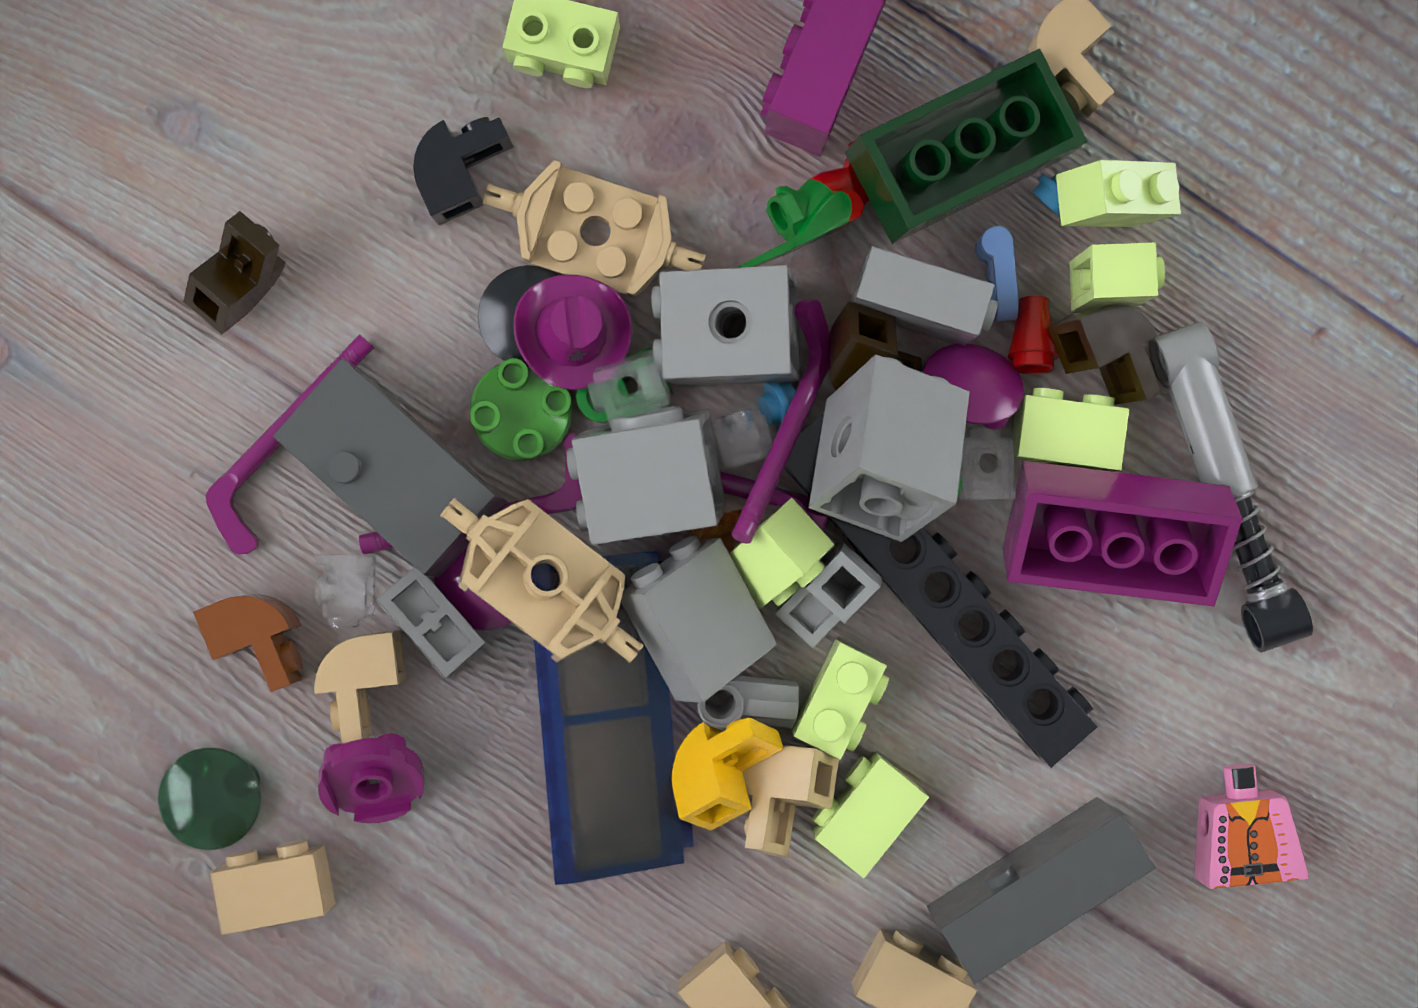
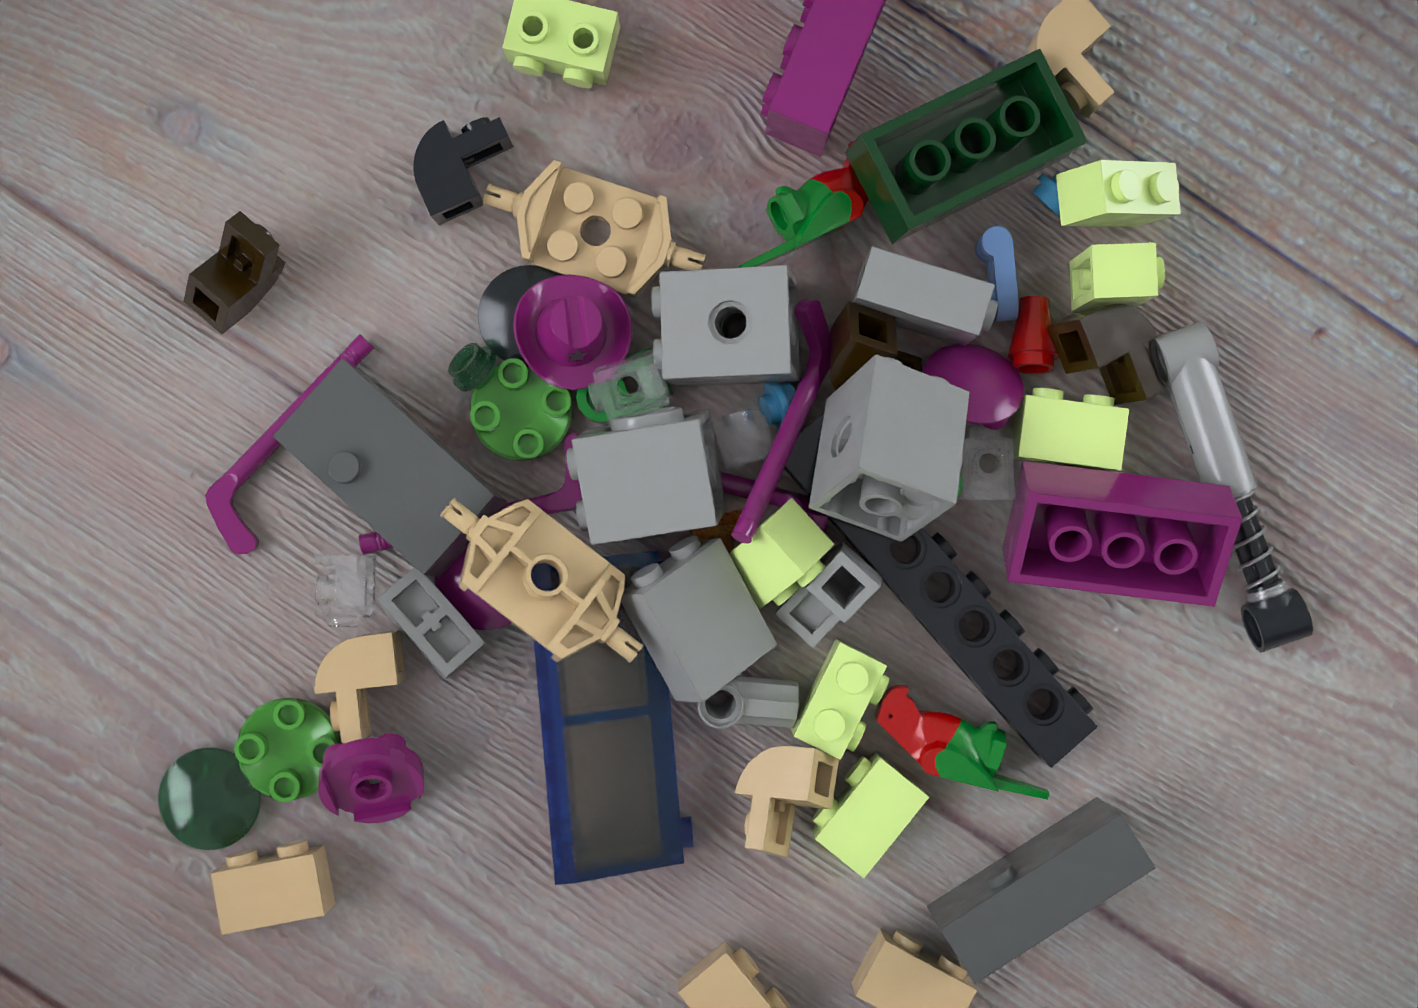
dark orange brick [193,594,303,692] -> none
yellow brick [672,717,783,831] -> none
torso [1194,763,1308,889] -> none
none -> bright green dish [234,698,340,802]
none -> clear green plate [448,343,496,392]
none -> animal [874,684,1050,800]

